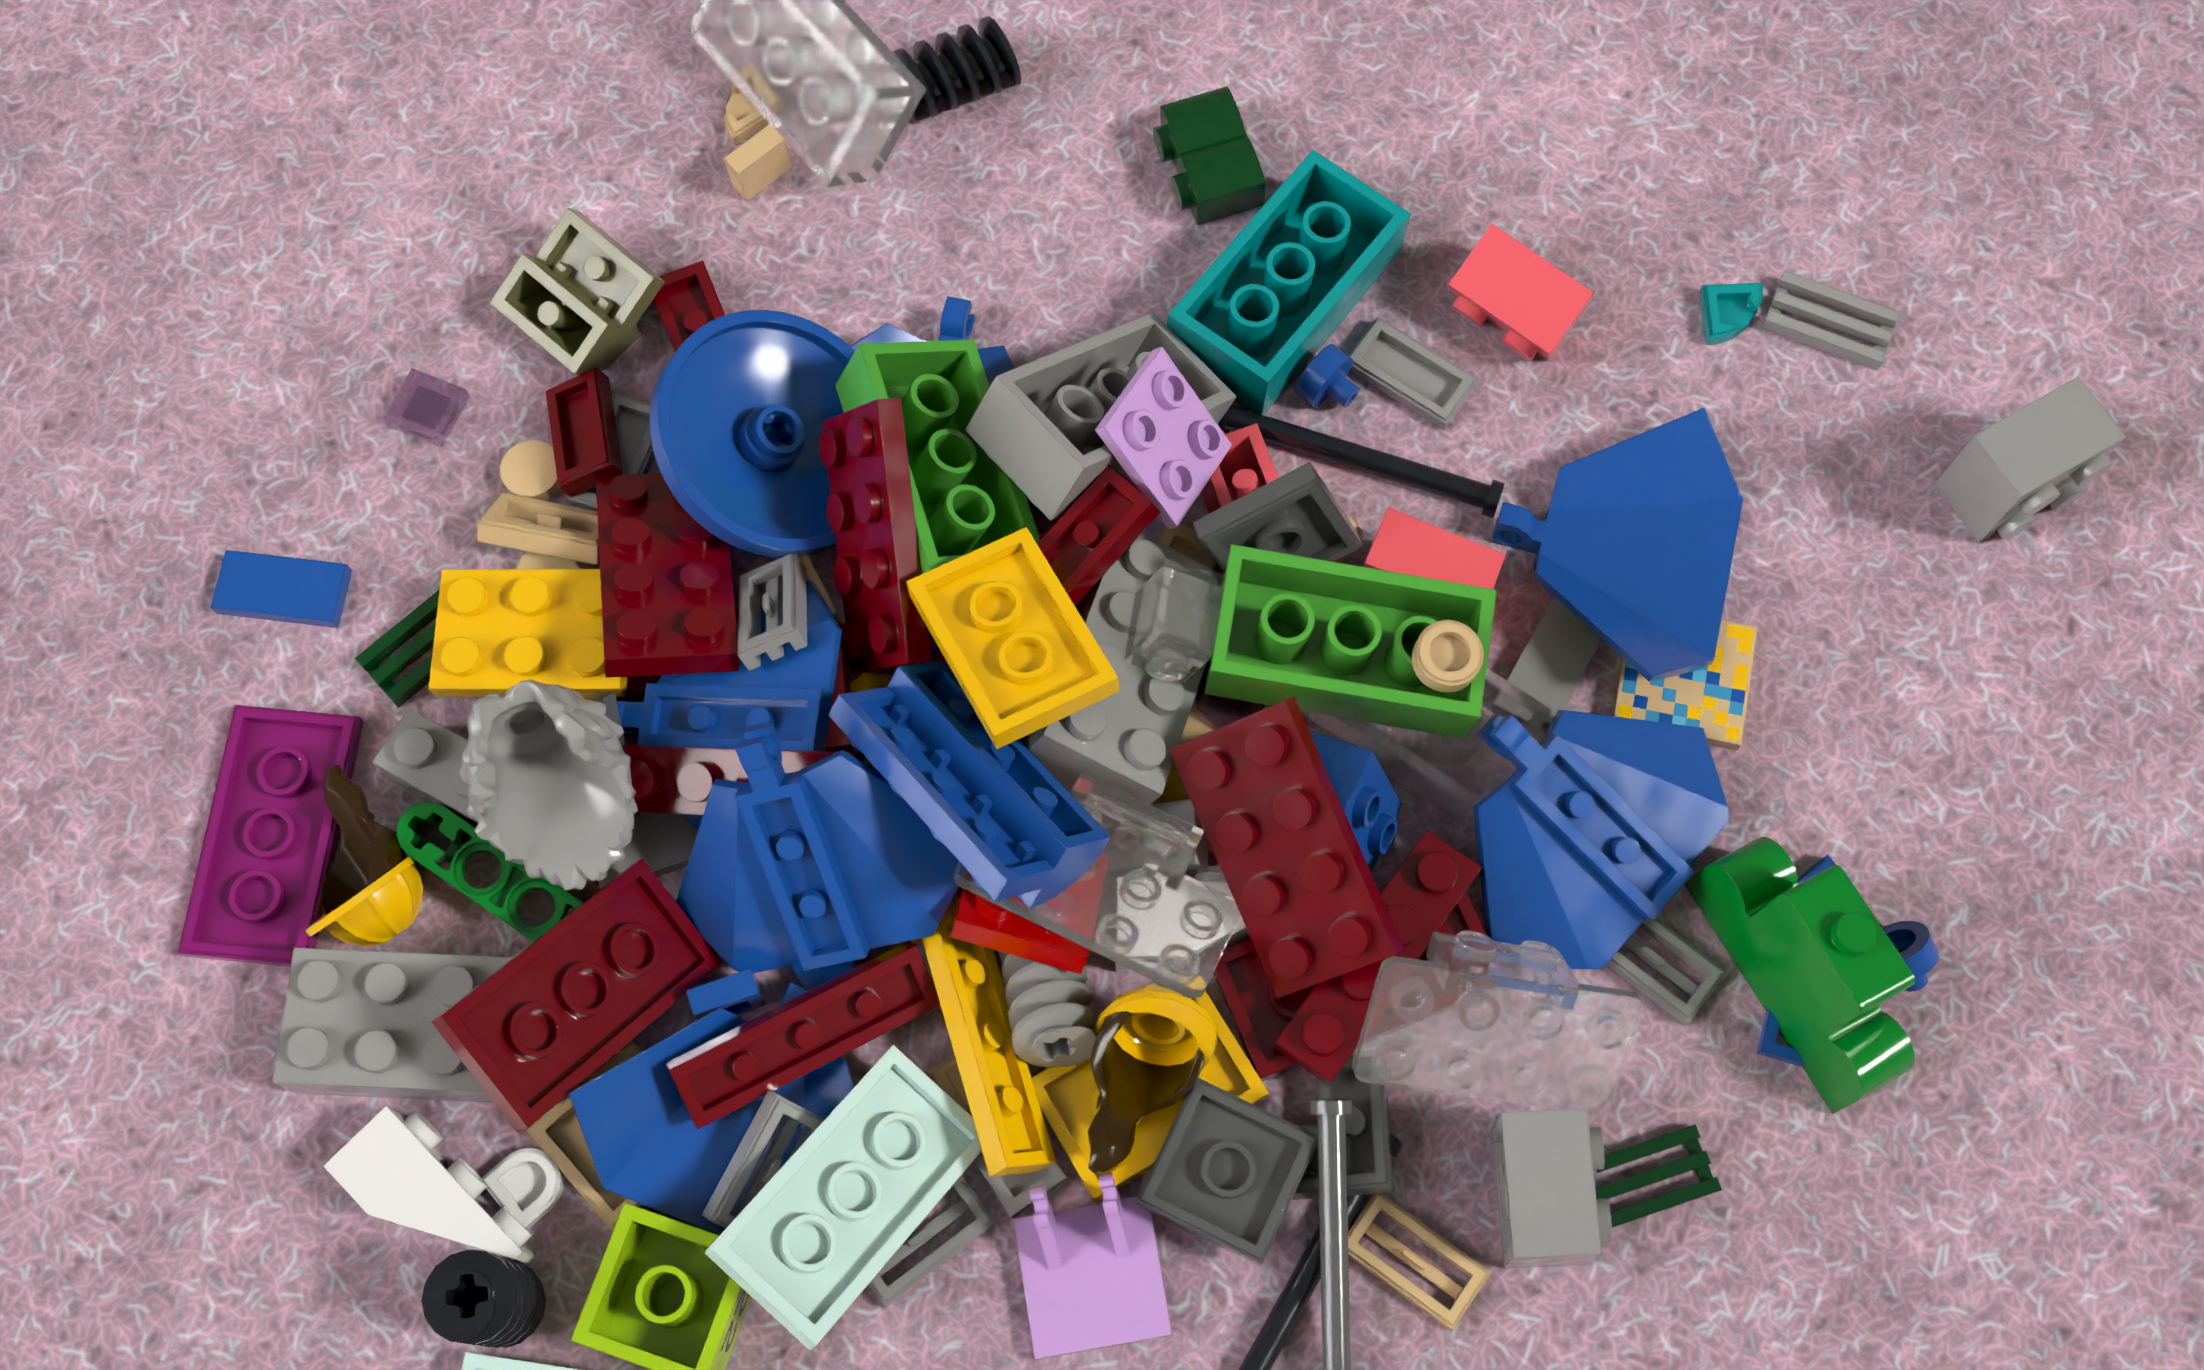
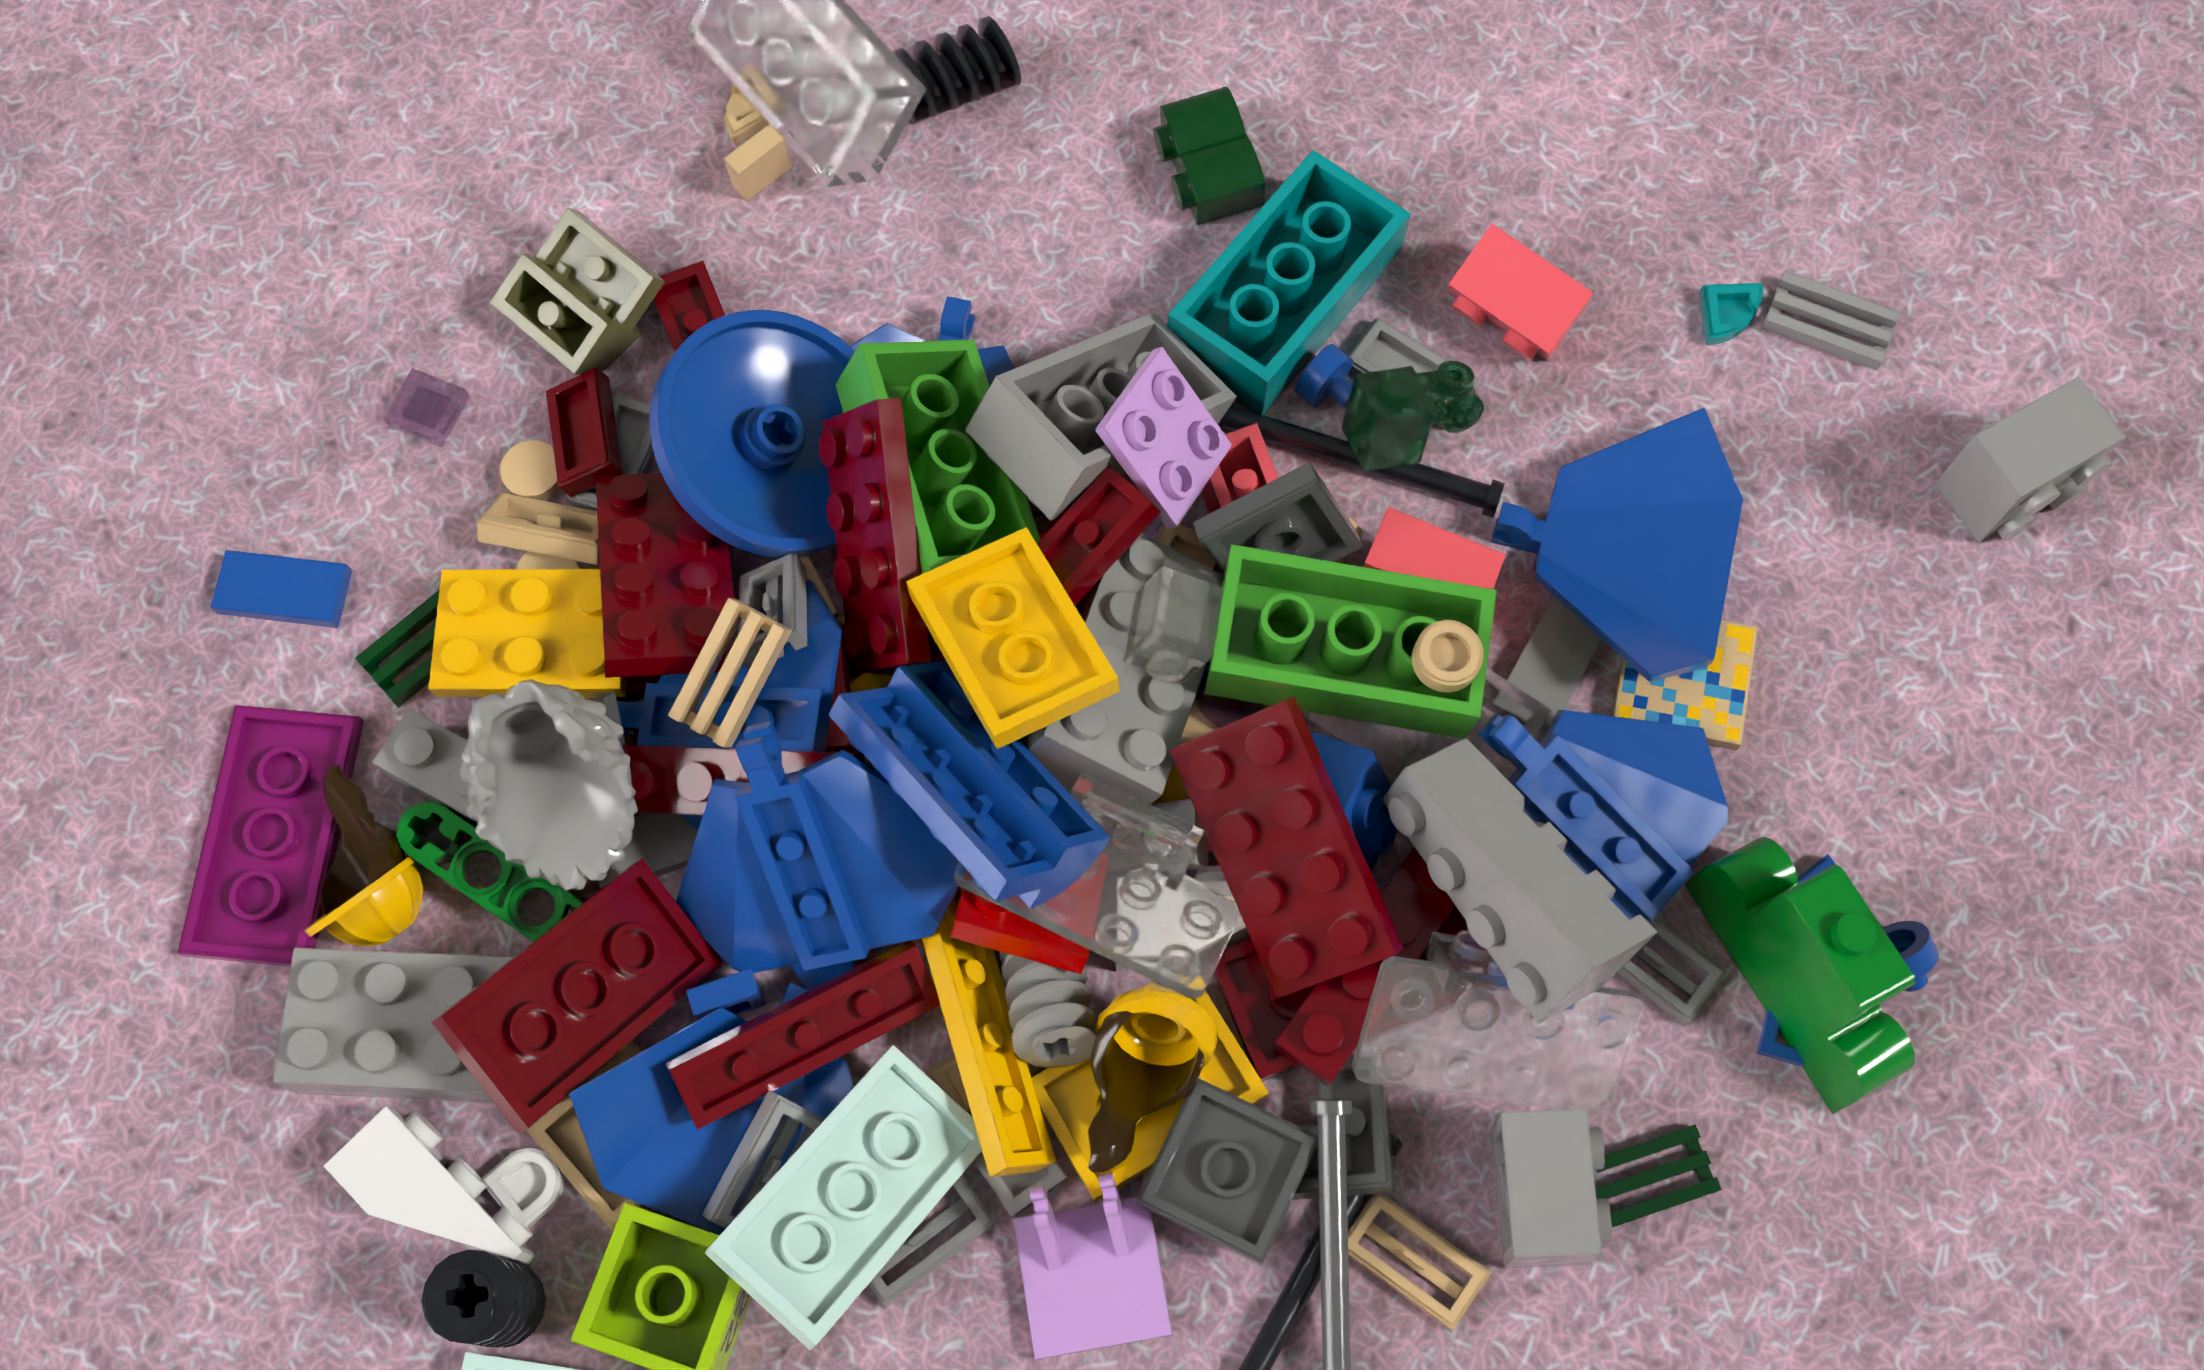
none -> tan tile [668,598,792,748]
none -> clear green brick [1341,360,1484,471]
none -> light grey wedge [1383,738,1657,1024]

